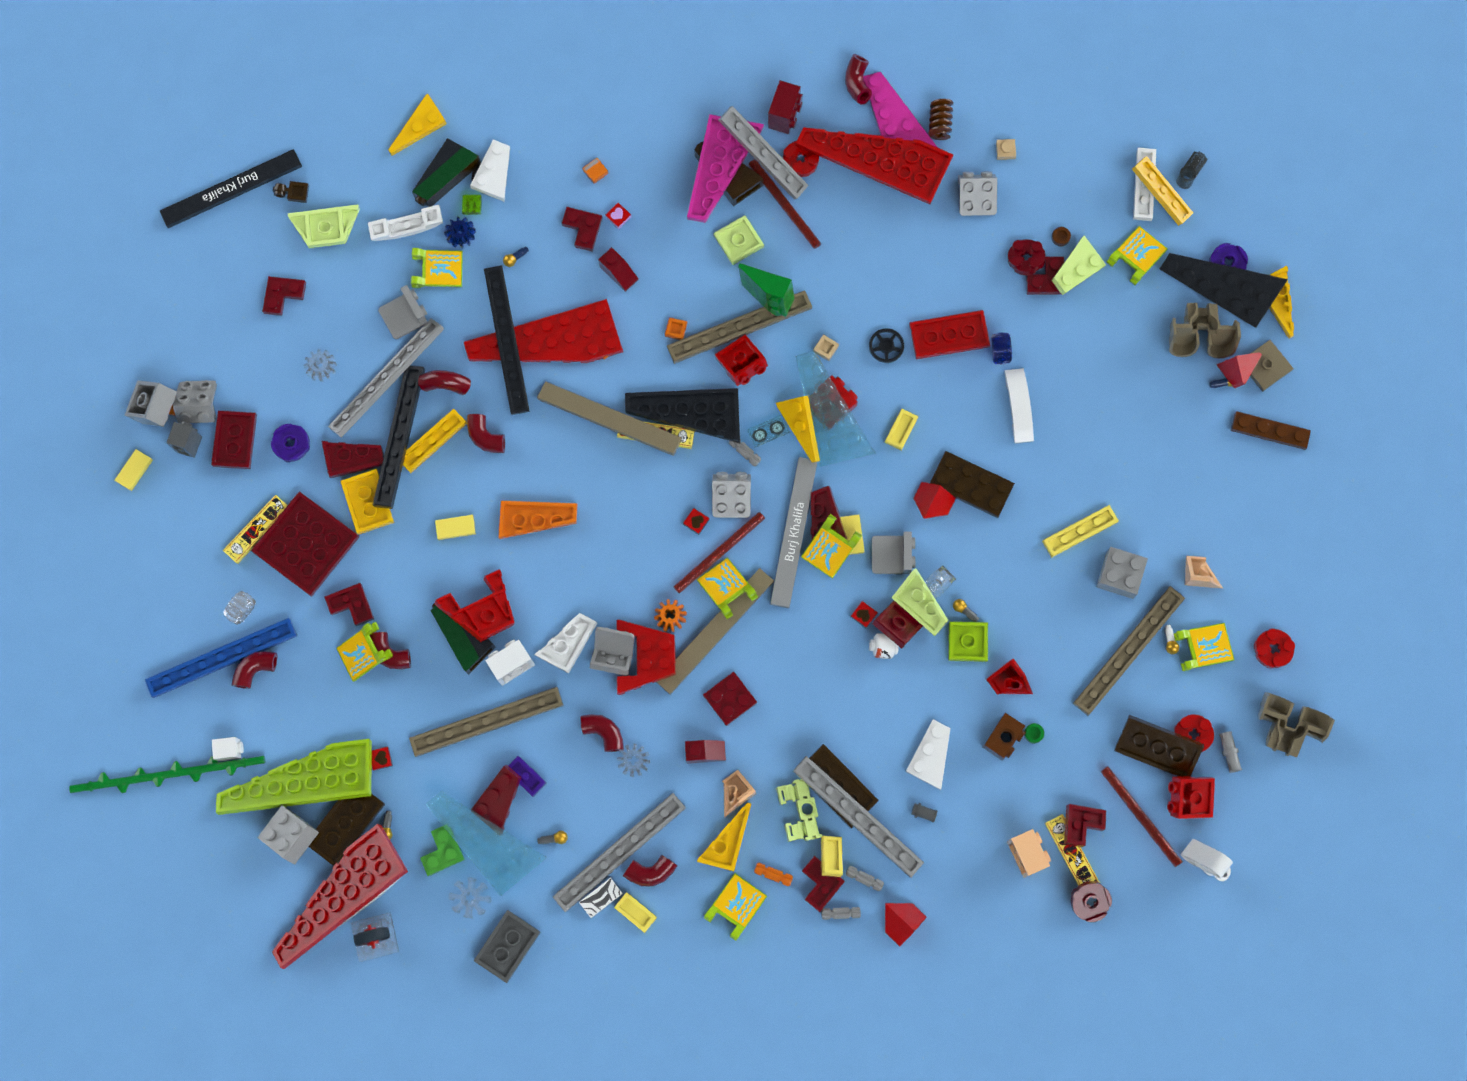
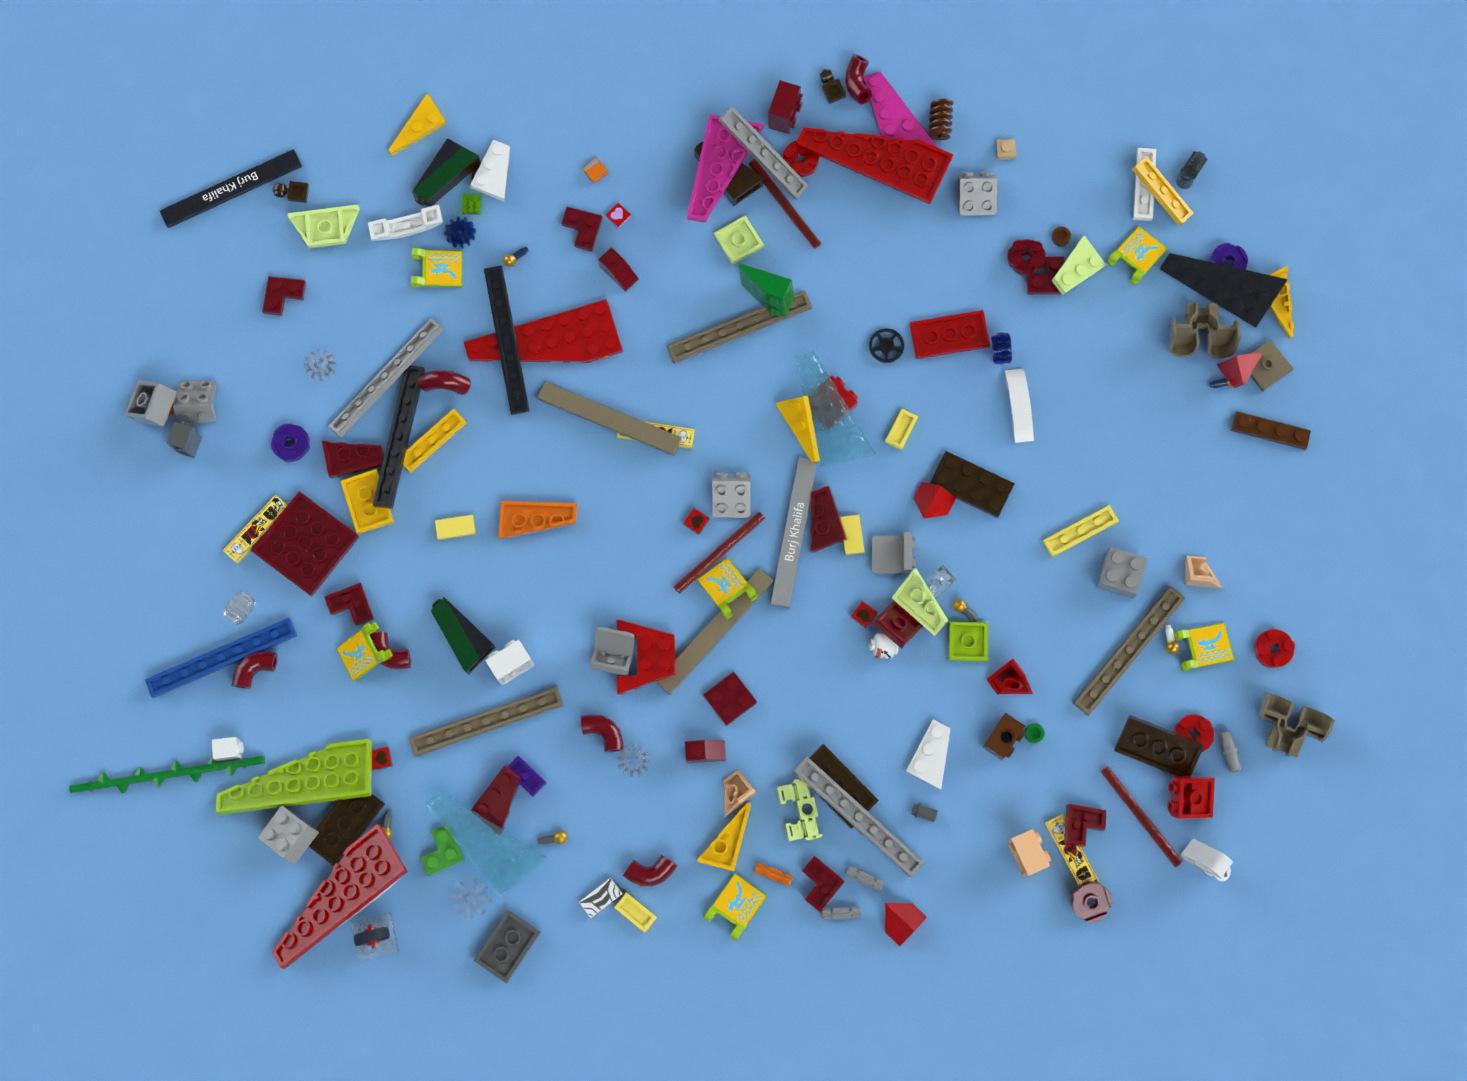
light yellow tile [115,449,153,491] -> none
dark red plate [211,410,257,469] -> none
light grey bracket [378,285,427,339] -> none
red wing [434,569,514,642] -> none
dark red cylinder [467,414,505,453] -> none
white wing [534,613,597,673] -> none
light grey tile [553,793,686,912] -> none
black wing [625,388,740,443] -> none
orange gear [654,599,687,632] -> none
orange tile [665,317,688,340] -> none
red plate [715,334,768,386] -> none
light grey axle [729,439,761,466] -> none
clear light blue tile [747,415,790,447] -> none
flag [801,514,862,579] -> none
tan plate [813,334,839,361] -> none
light yellow tile [821,836,843,877] -> none
none -> dark brown plate [819,69,846,104]

